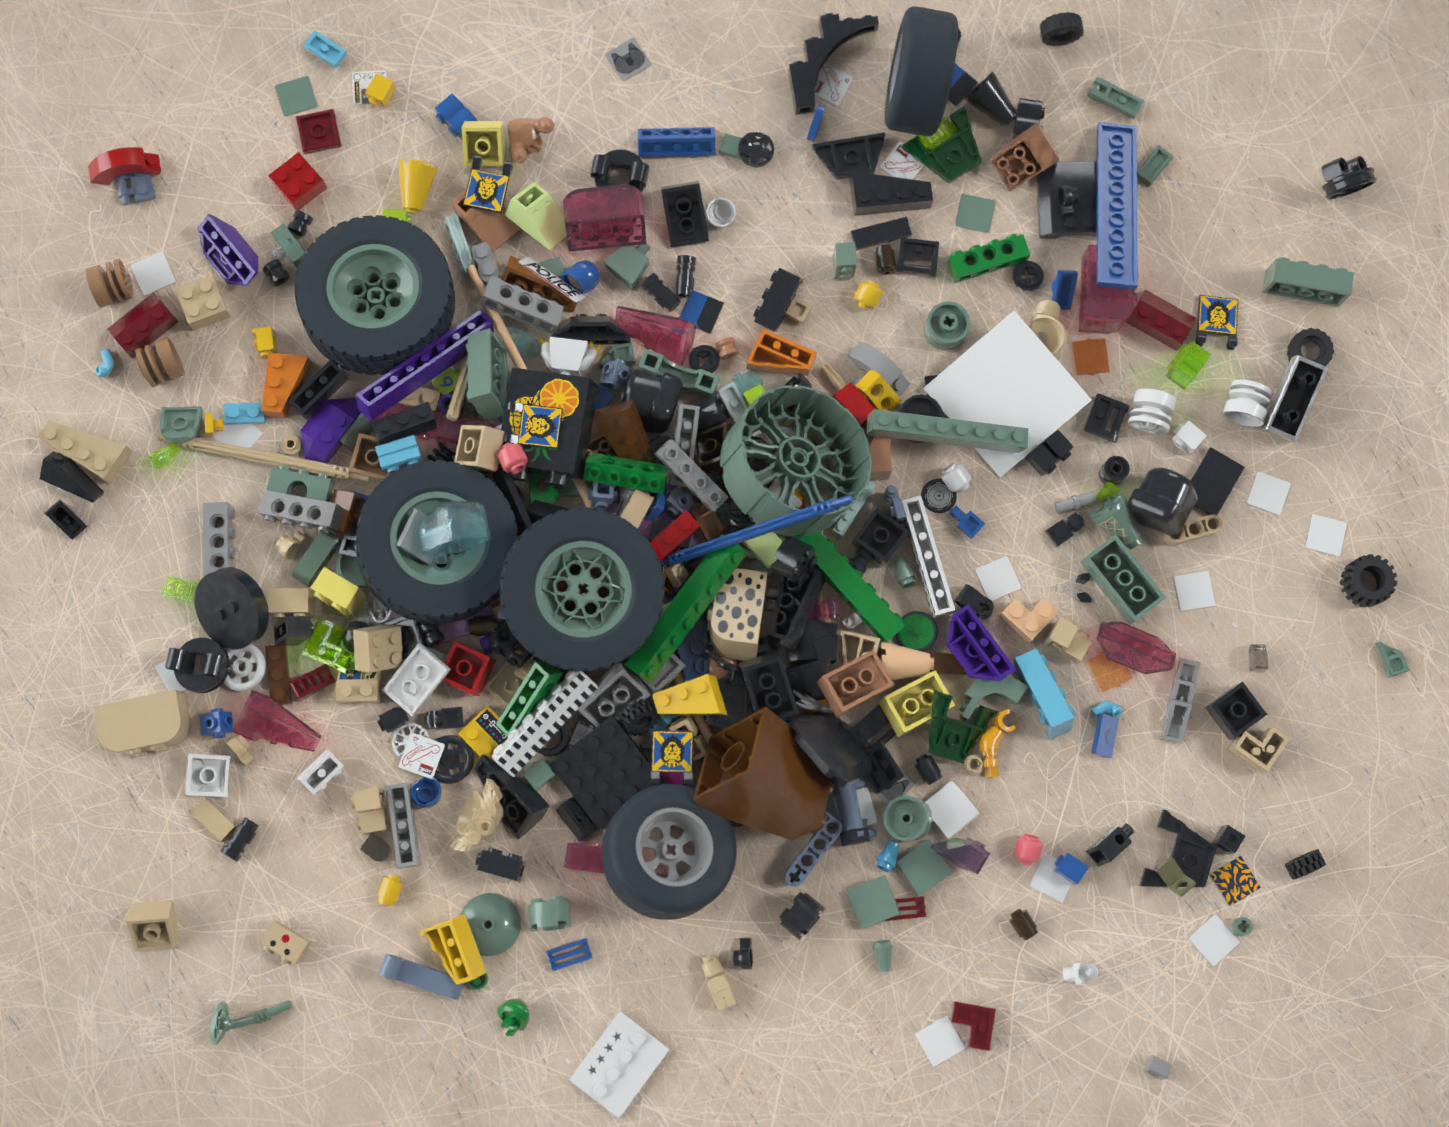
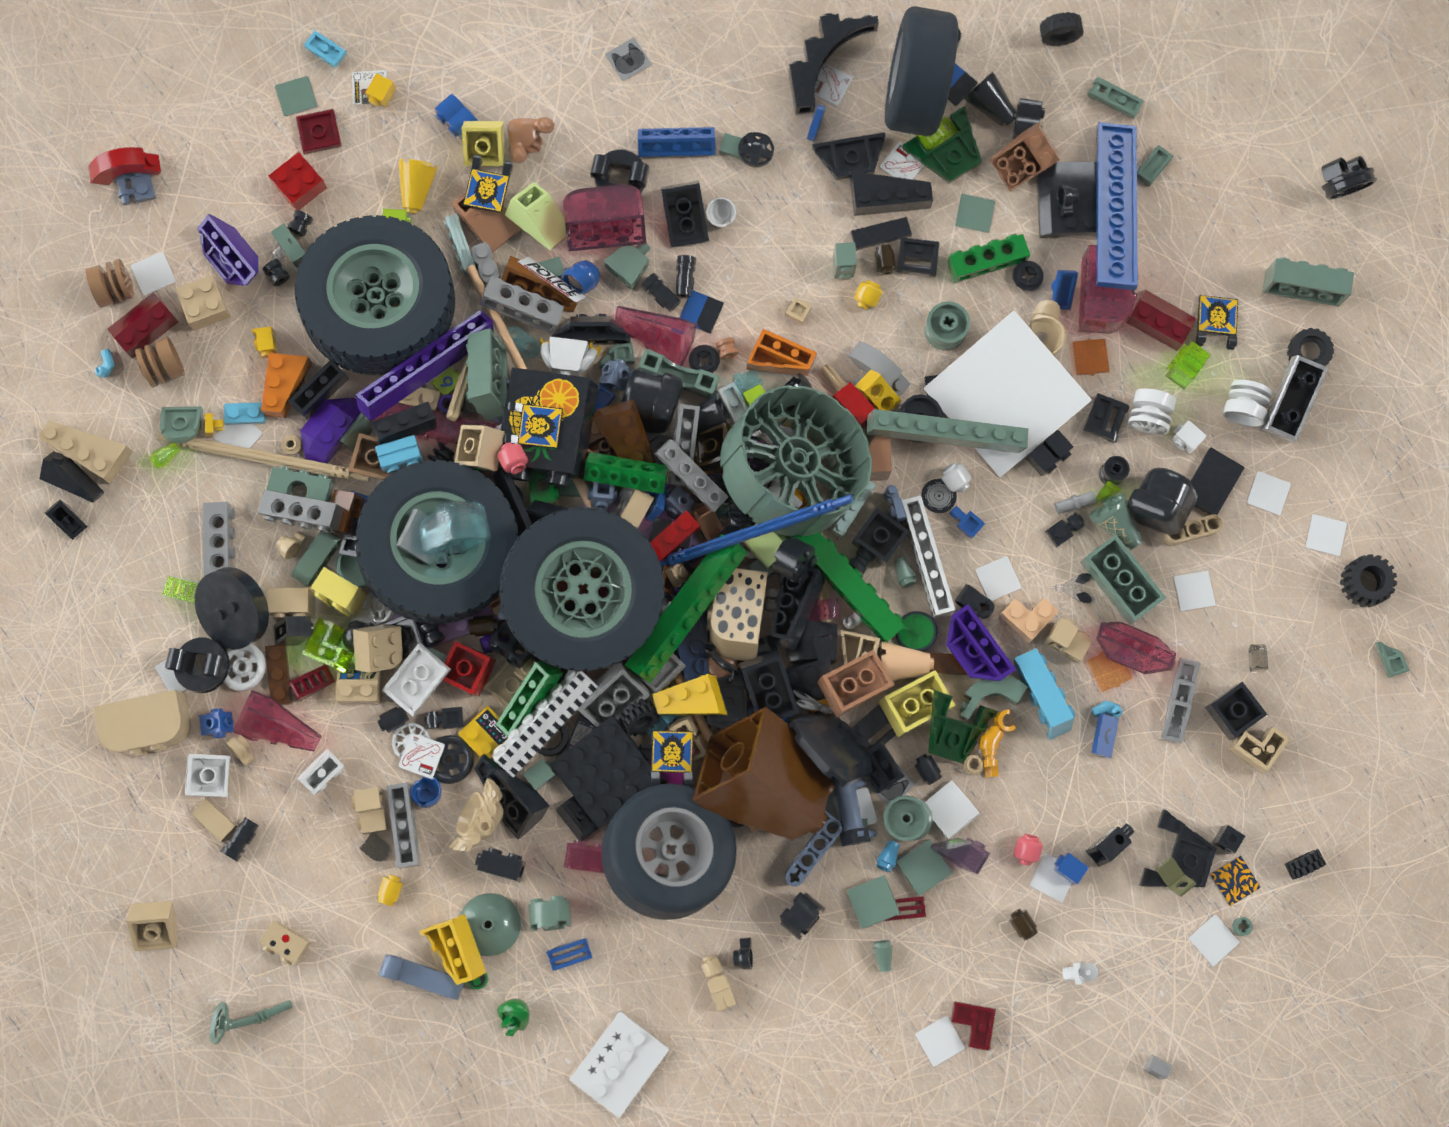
black wedge [753,268,804,332] -> none

